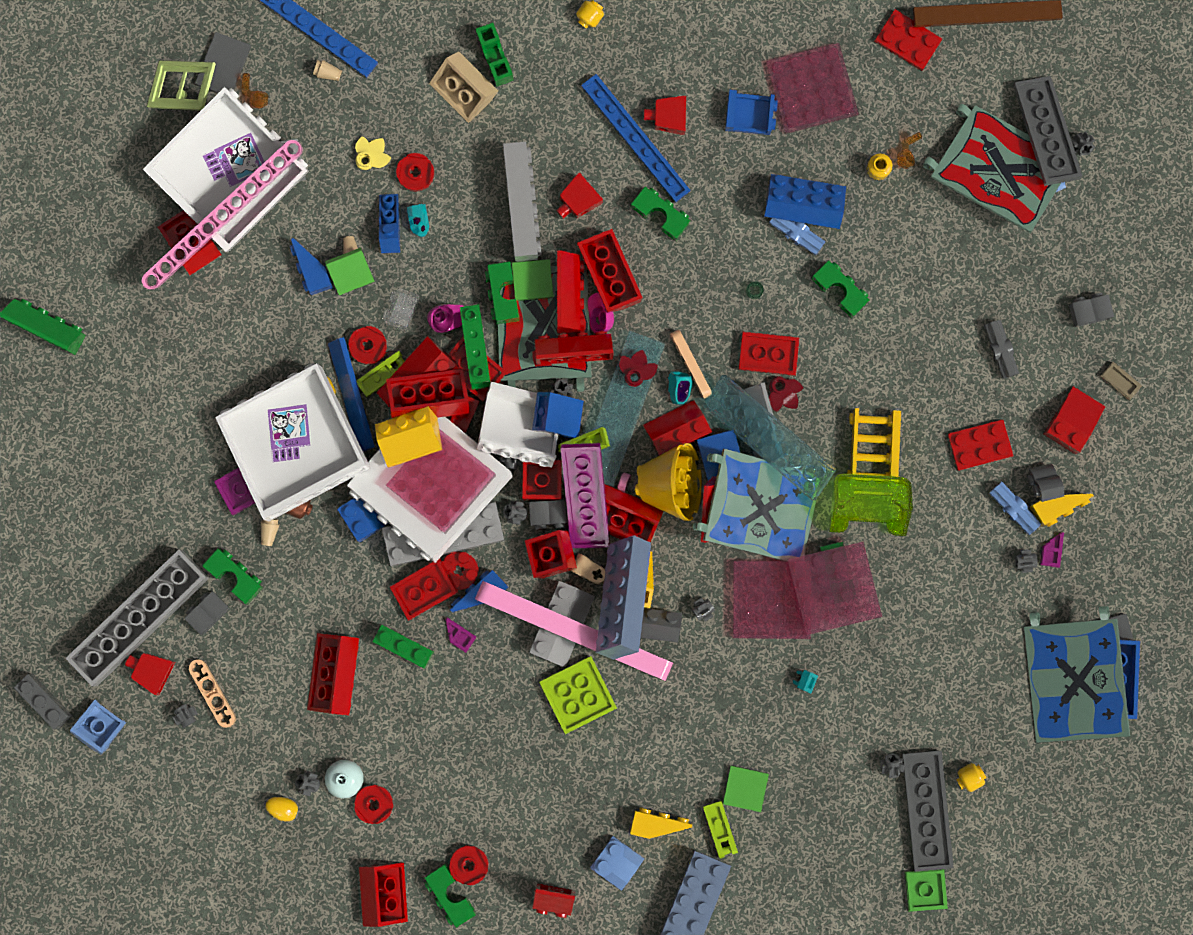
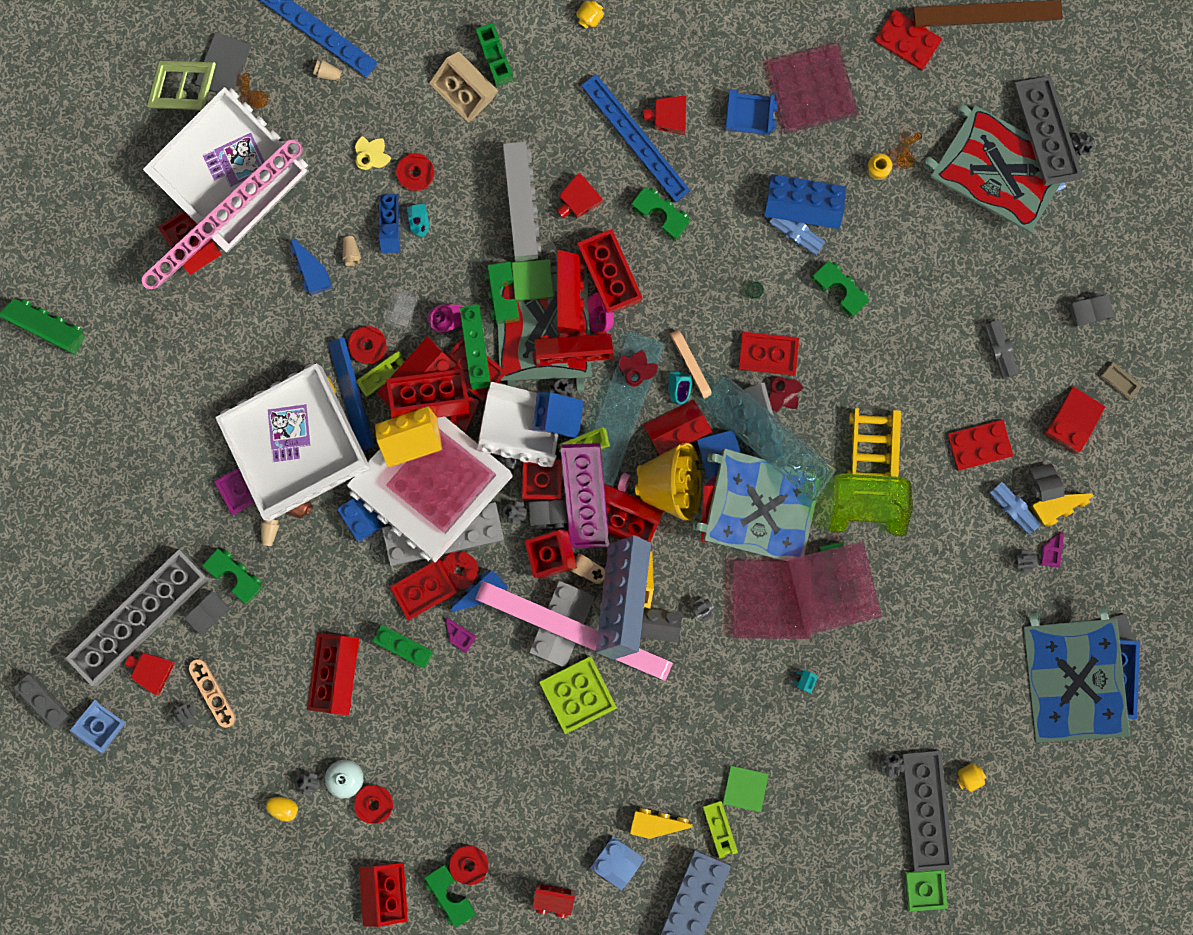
bright green tile [325,248,375,295] -> none

